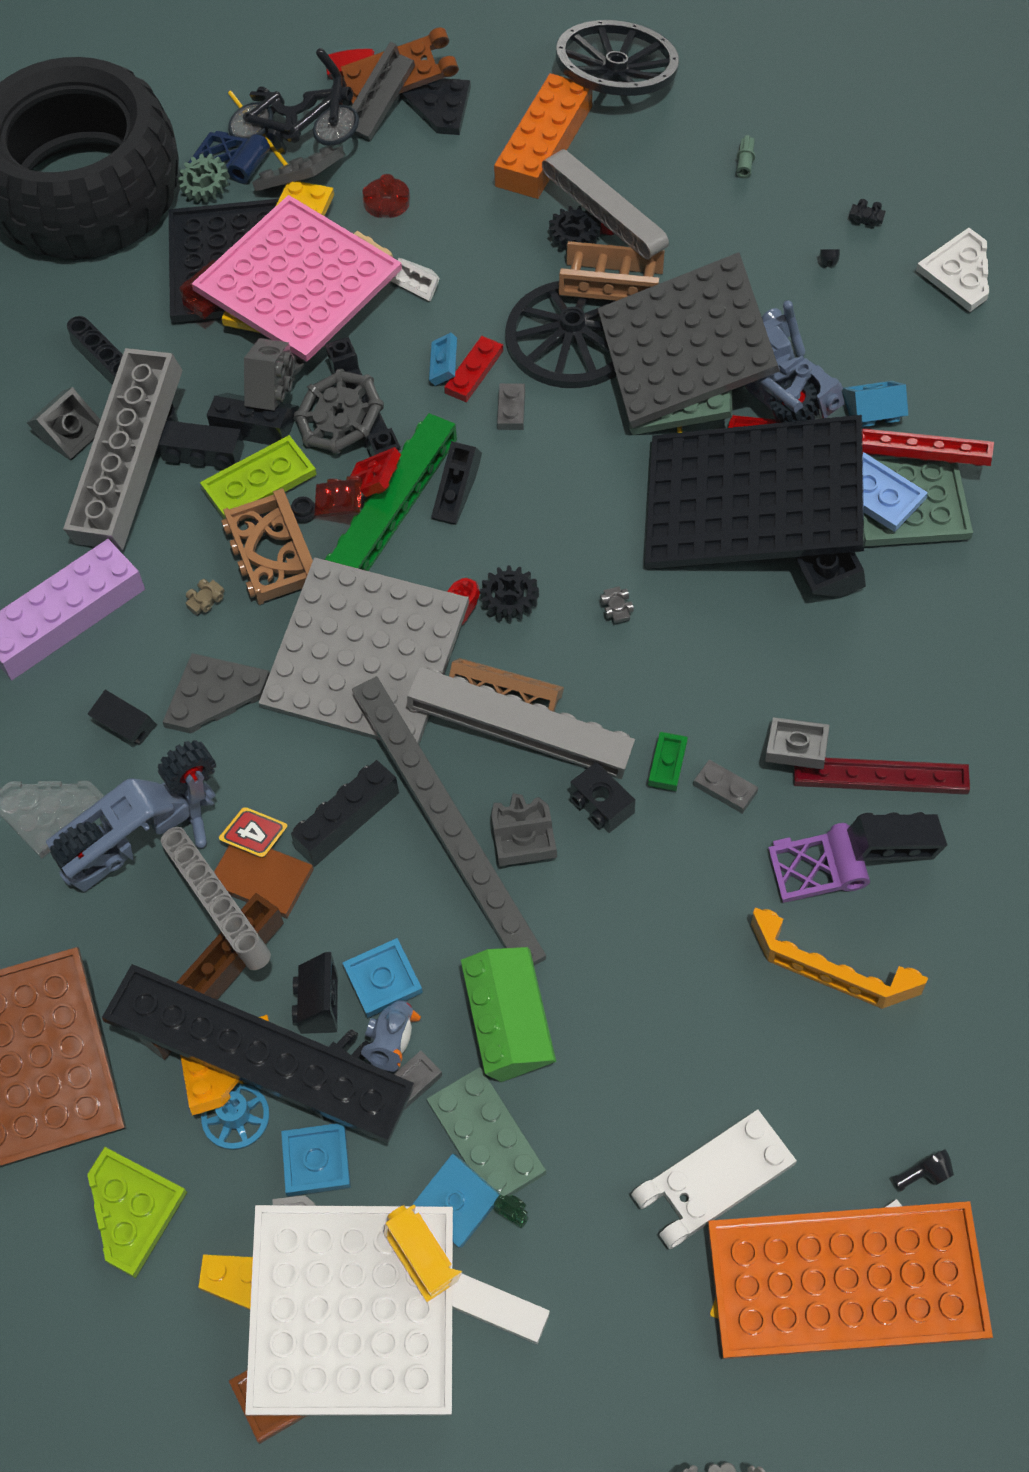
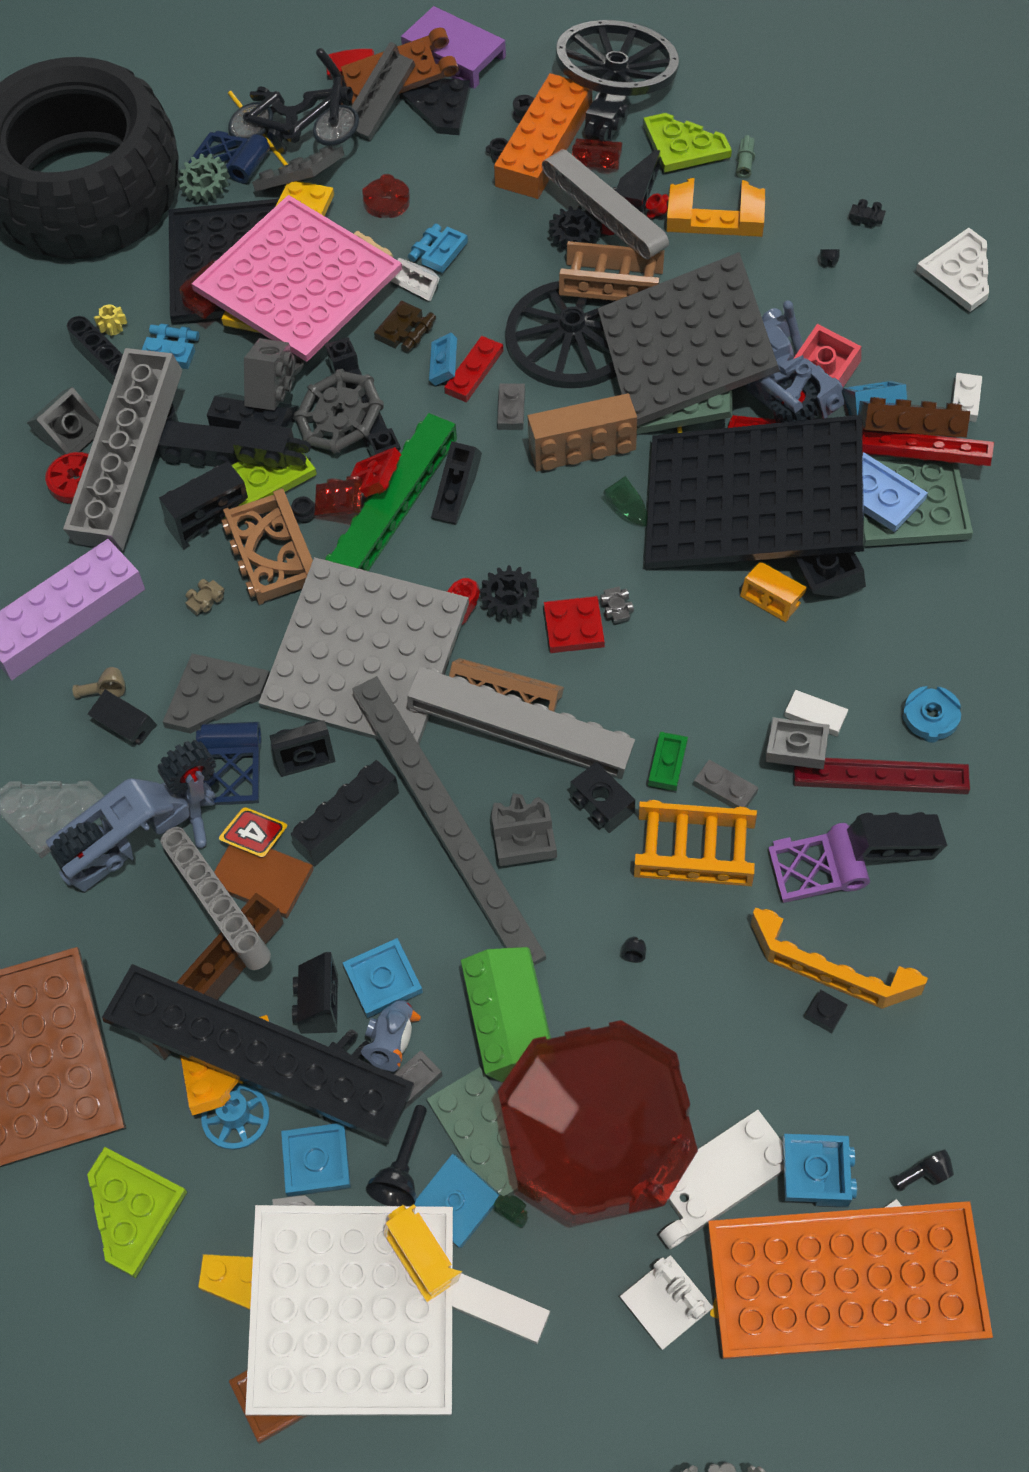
none -> red wheel [45,452,89,504]
none -> dark tan bar [72,667,125,699]
none -> light yellow gear [94,304,127,336]
none -> dark azure plate [142,323,199,369]
none -> black wedge [159,461,248,550]
none -> dark blue piece [196,721,262,805]
none -> black hinge [233,420,311,469]
none -> black slope [269,720,336,777]
none -> black piece [366,1105,427,1206]
none -> dark brown plate [374,300,436,352]
none -> medium lavender panel [401,6,506,89]
none -> dark azure plate [408,224,468,273]
none -> black plate [486,138,508,161]
none -> clear red windscreen [498,1020,698,1226]
none -> black wheel [513,95,534,124]
none -> medium nougat brick [527,393,637,472]
none -> red plate [544,596,605,653]
none -> clear red bracket [572,138,622,170]
none -> black hinge [584,92,629,142]
none -> clear green plate [603,476,647,526]
none -> black slope [613,150,660,213]
none -> white hinge [620,1255,713,1350]
none -> black hinge [621,936,647,963]
none -> light orange fence [634,800,757,886]
none -> lime plate [643,113,732,172]
none -> red plate [646,193,669,219]
none -> light orange wedge [666,178,765,237]
none -> light orange hinge [740,561,807,622]
none -> dark azure plate [783,1134,857,1207]
none -> white tile [784,690,848,736]
none -> coral hinge [793,324,861,387]
none -> black plate [805,990,848,1034]
none -> reddish brown brick [858,397,971,438]
none -> dark azure plate [902,686,961,743]
none -> white plate [952,373,982,422]

